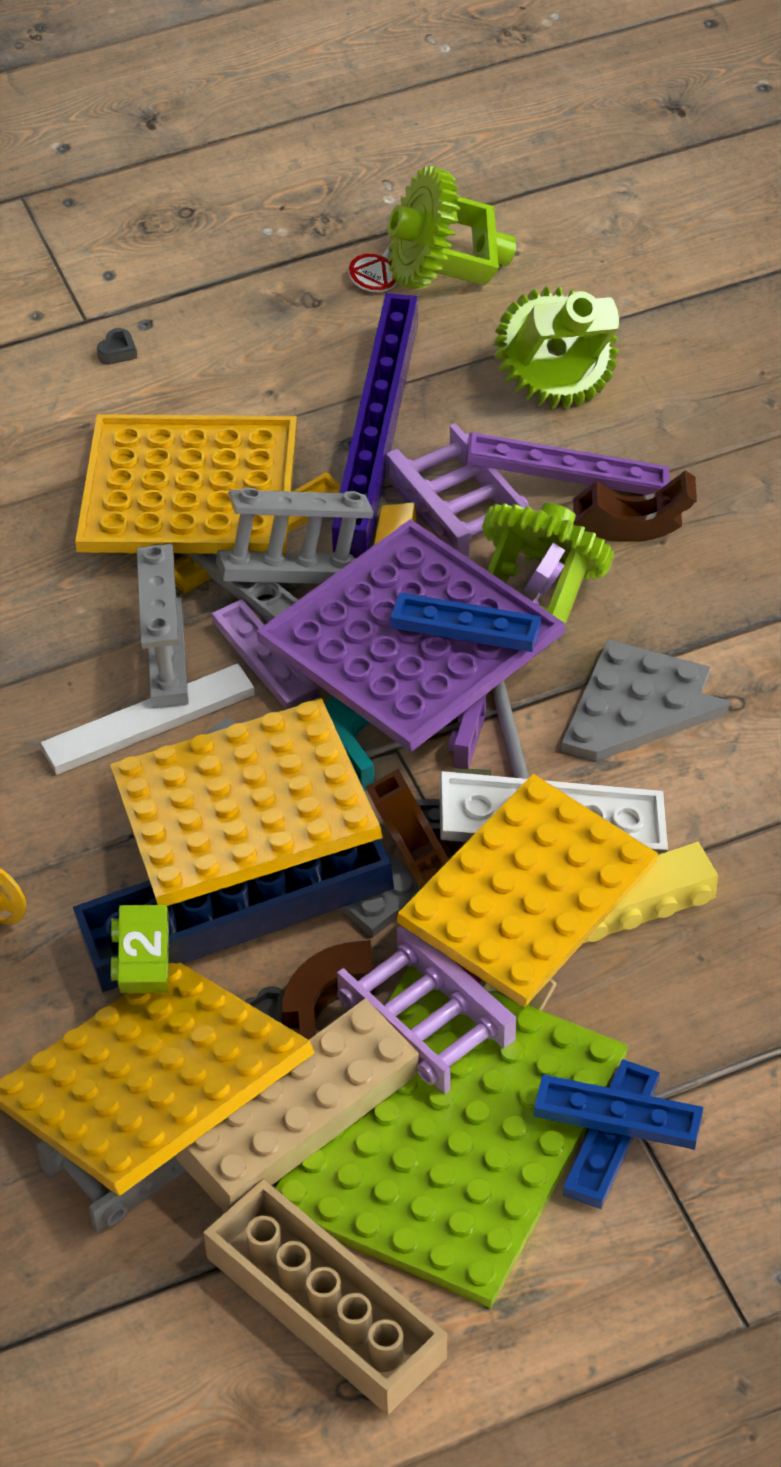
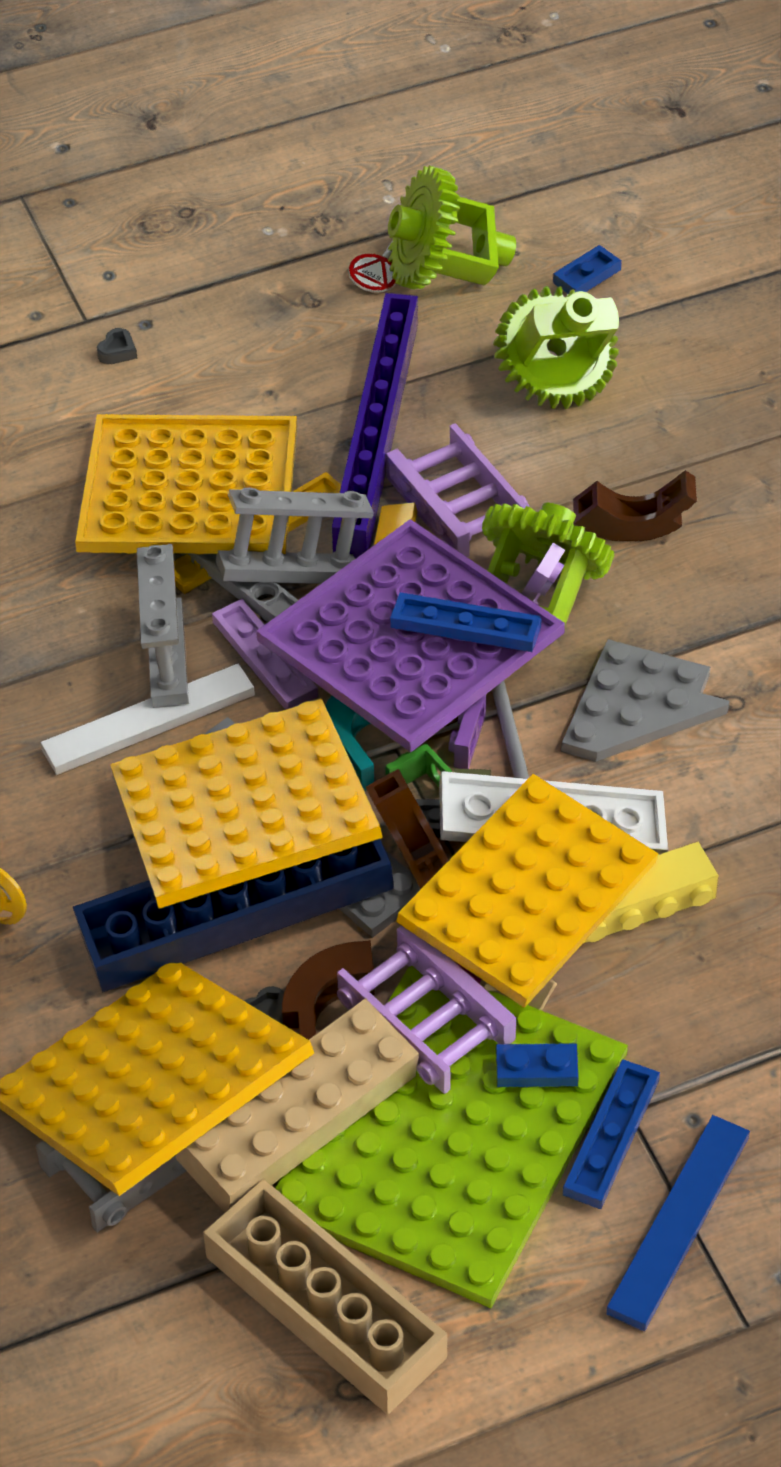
lime brick [111,905,169,993] -> none
medium lavender tile [466,432,669,495] -> none
blue plate [534,1074,703,1150] -> none
none -> bright green bracket [385,743,452,787]
none -> blue plate [496,1043,579,1087]
none -> blue plate [553,245,622,294]
none -> blue tile [606,1115,750,1332]

